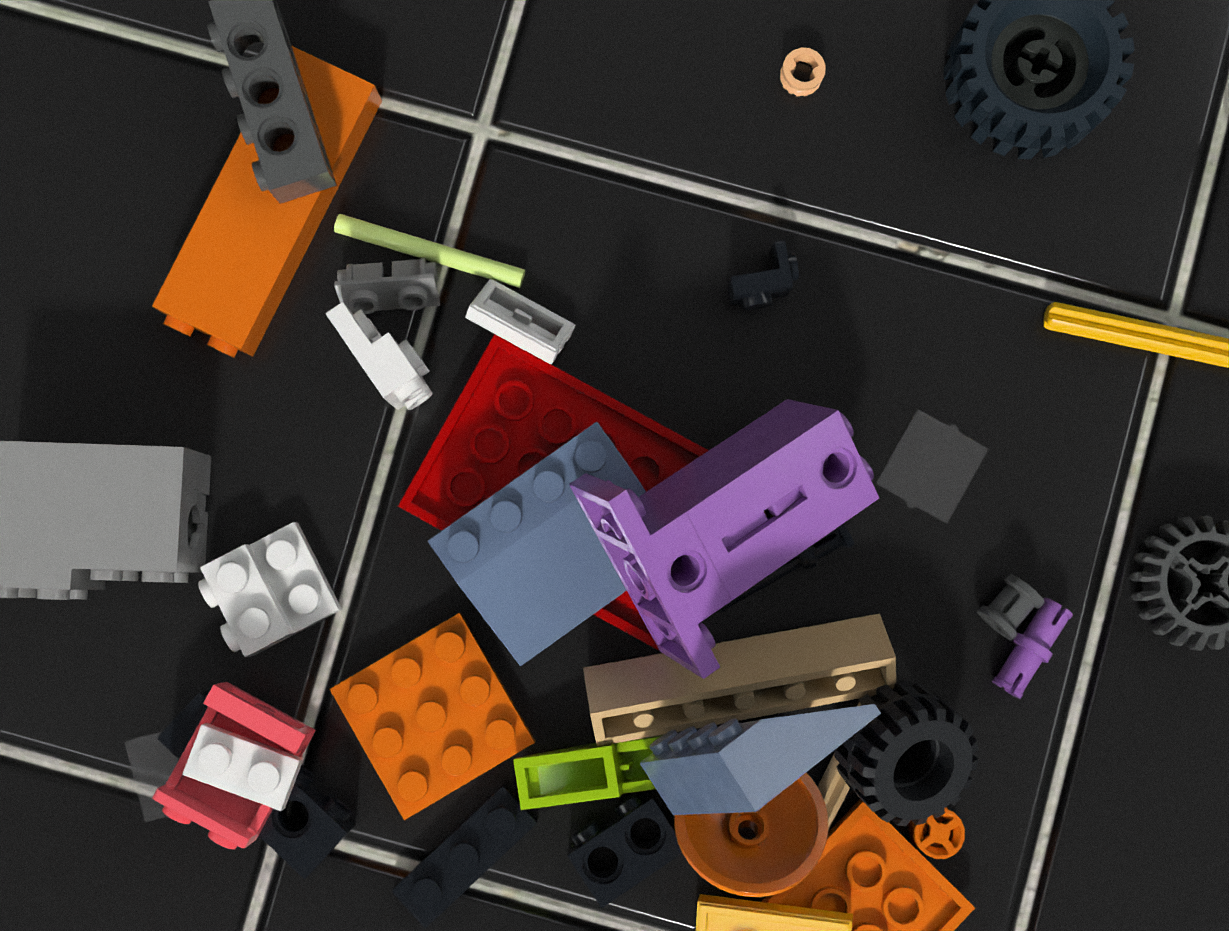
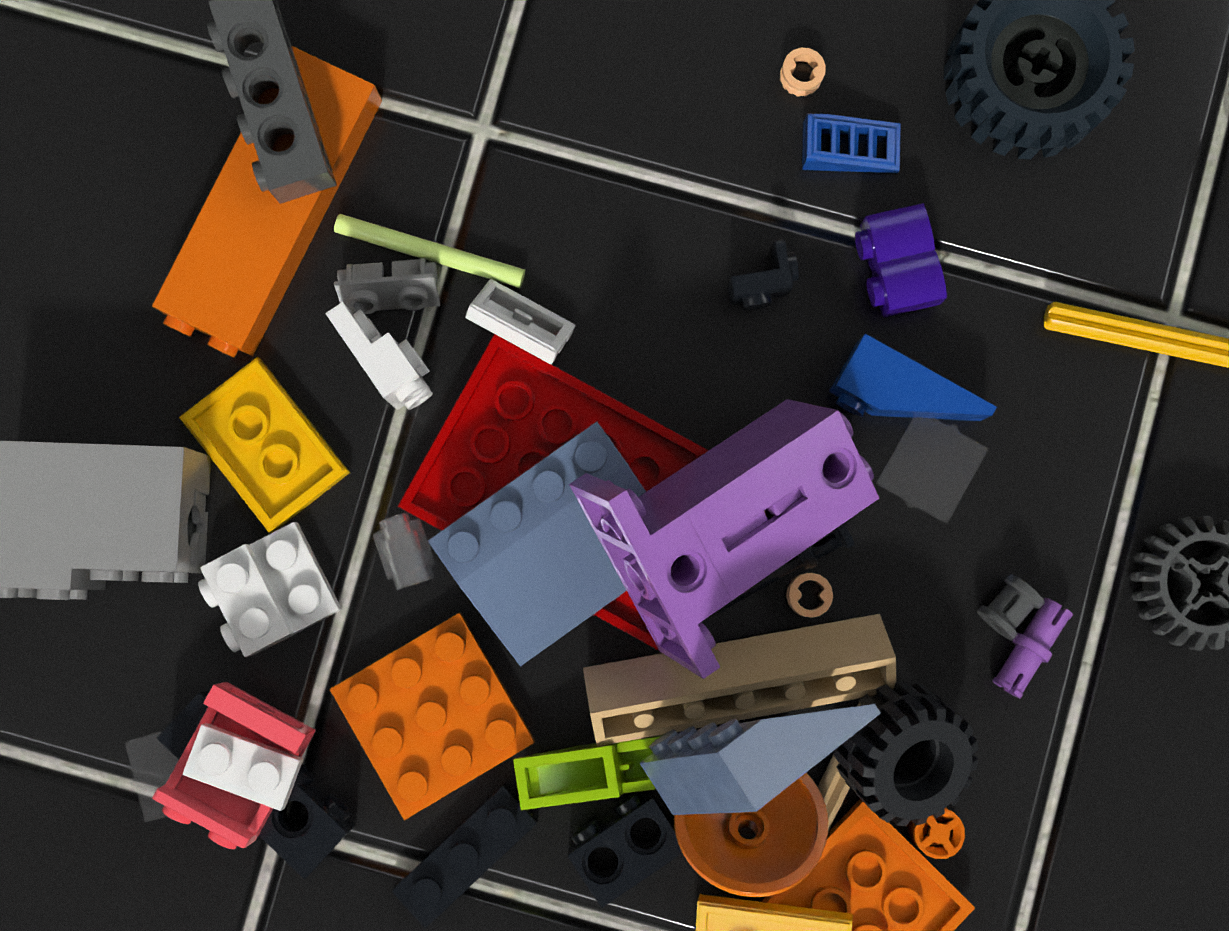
none -> yellow tile [179,357,350,533]
none -> clear brick [373,513,435,590]
none -> light nougat bush [786,573,833,618]
none -> blue slope [802,113,901,173]
none -> blue slope [829,334,997,421]
none -> dark purple brick [855,203,947,318]

